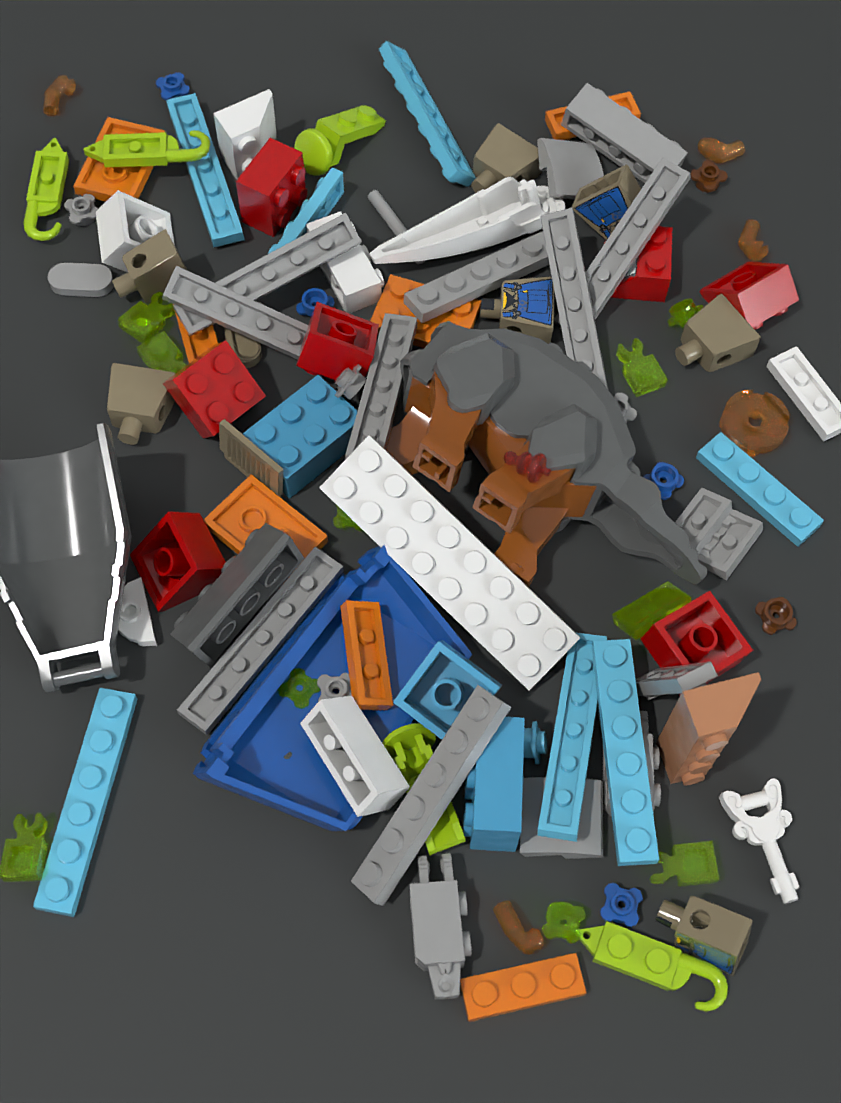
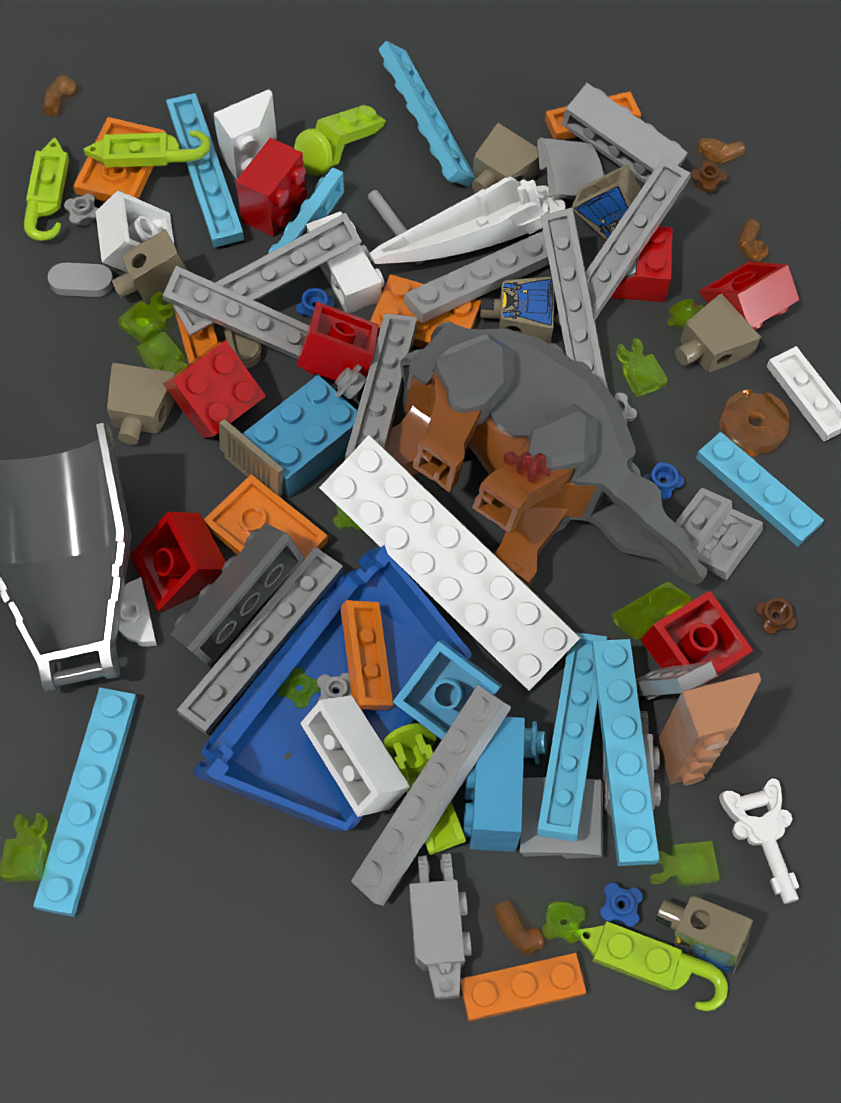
blue plate [156,72,190,101] -> none

